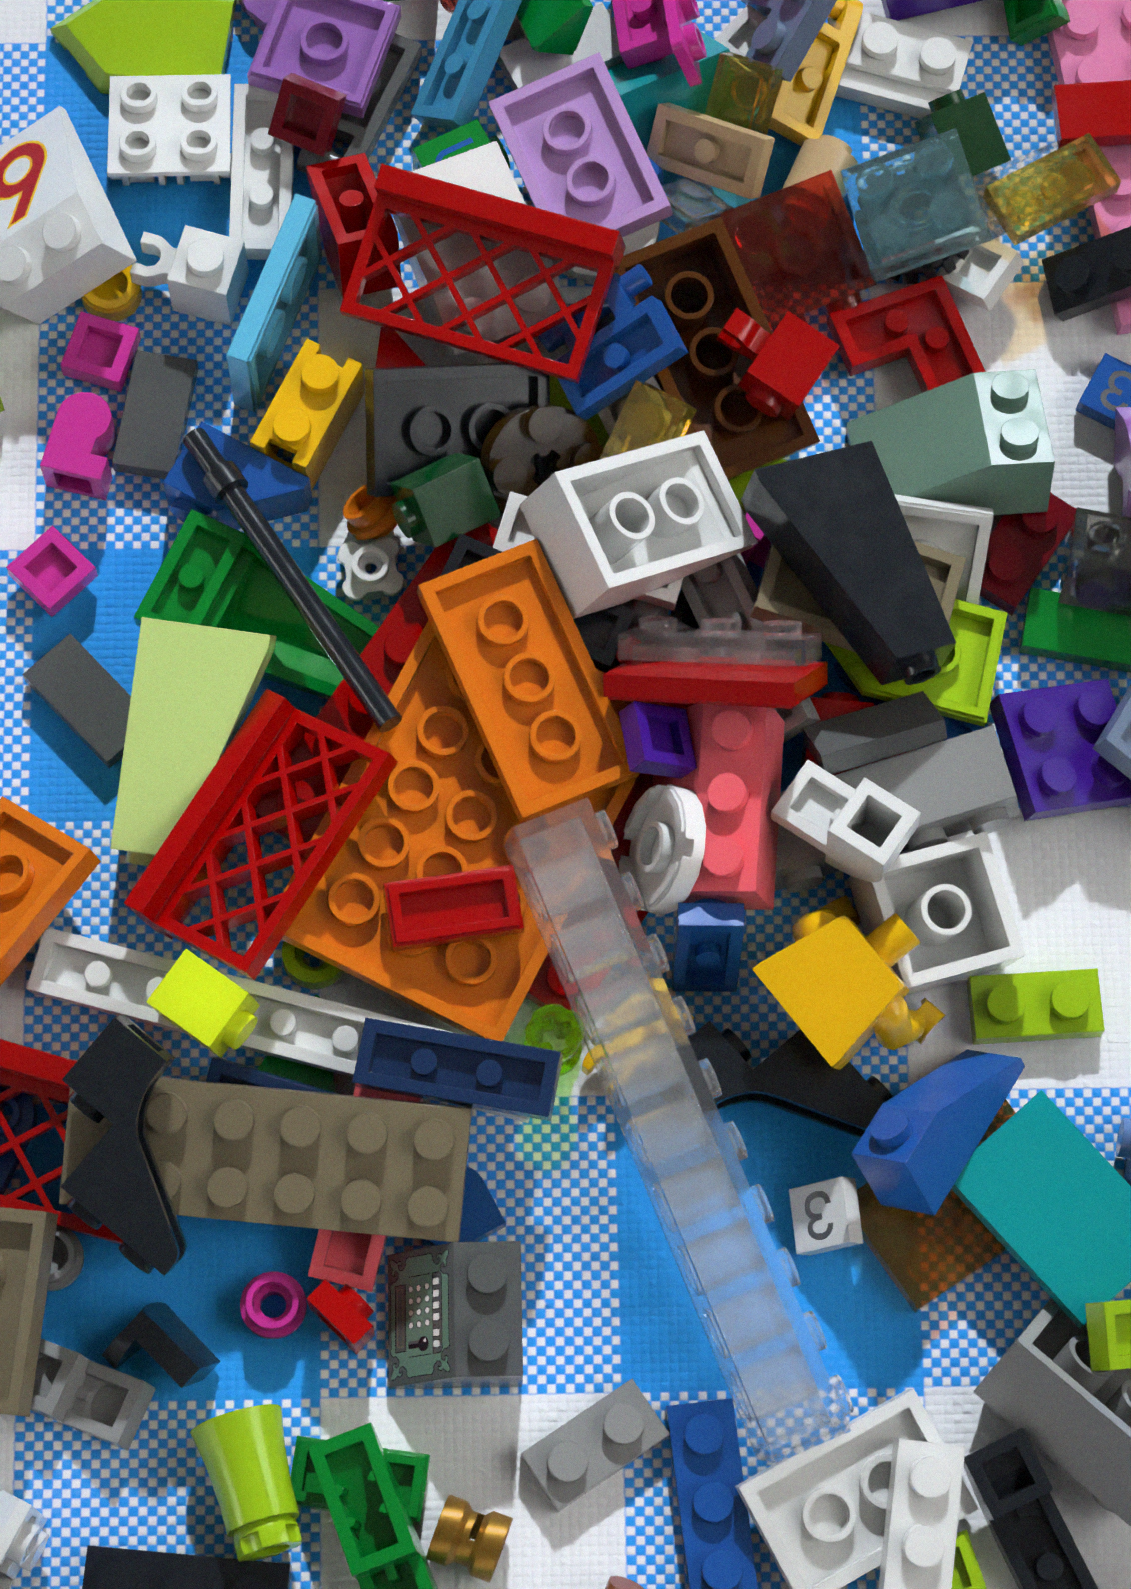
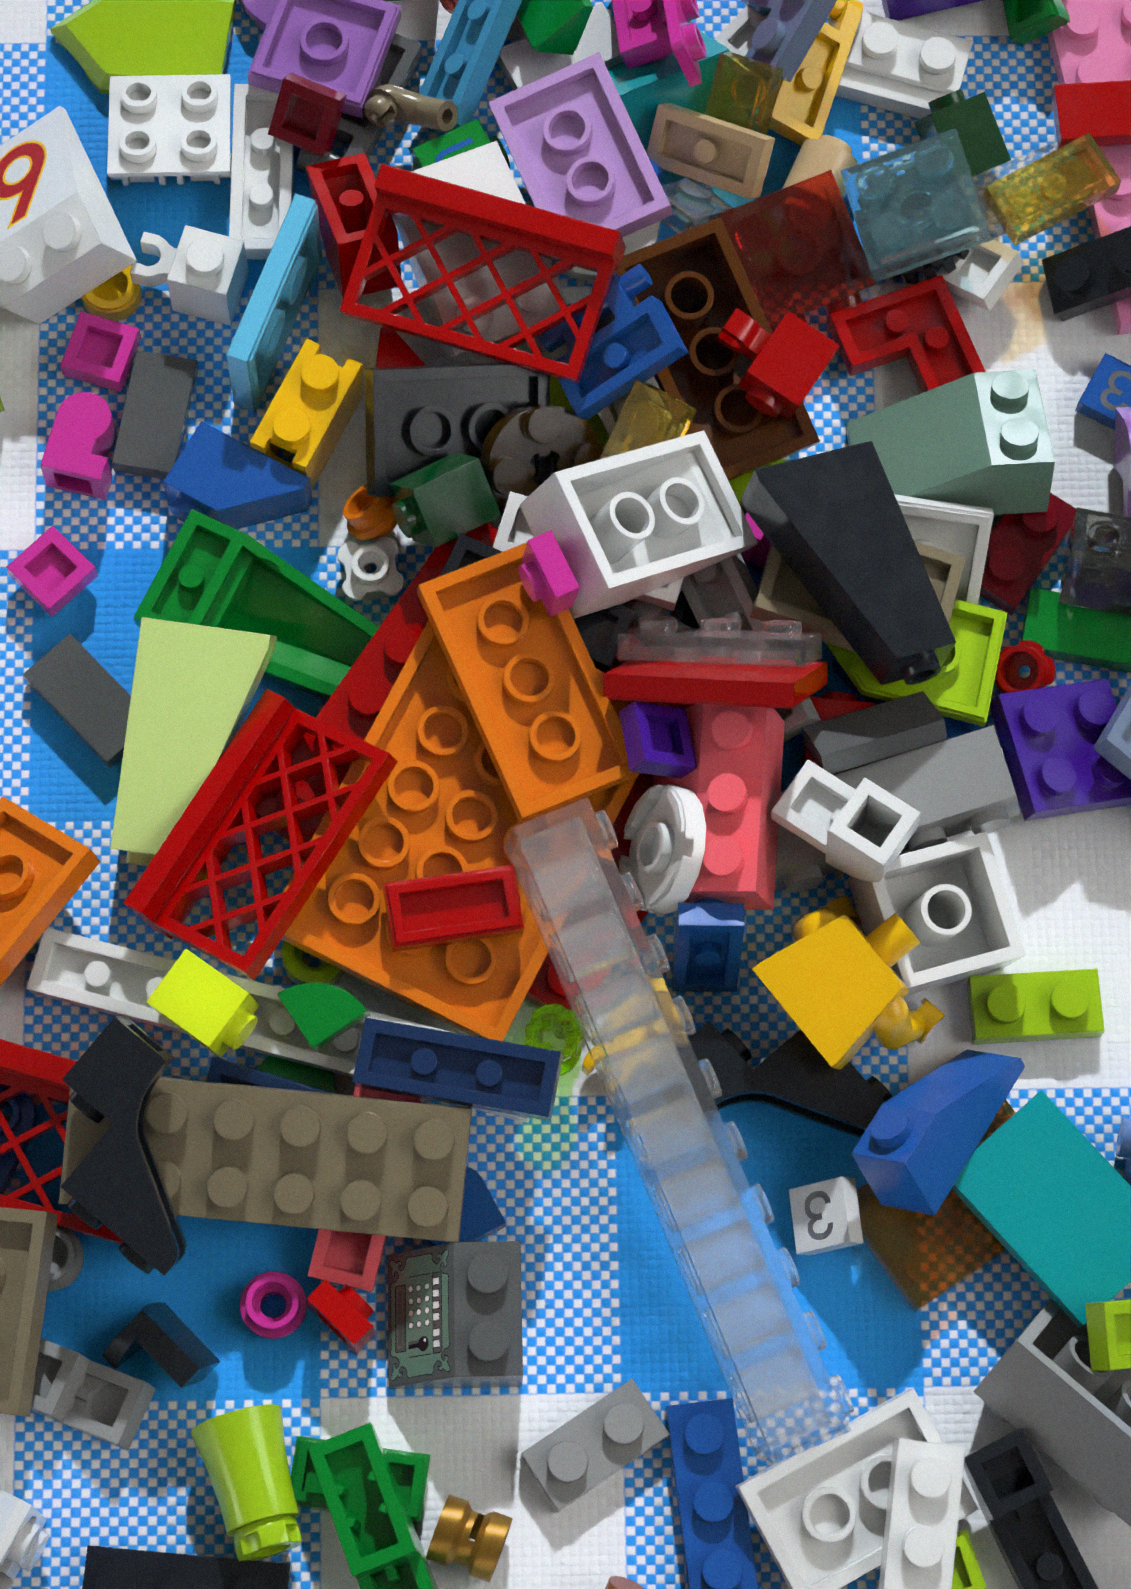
black bar [183,428,402,732] -> none
none -> green tile [277,983,370,1052]
none -> dark tan arm [364,84,458,131]
none -> dark pink plate [519,530,580,617]
none -> red plate [995,640,1056,694]

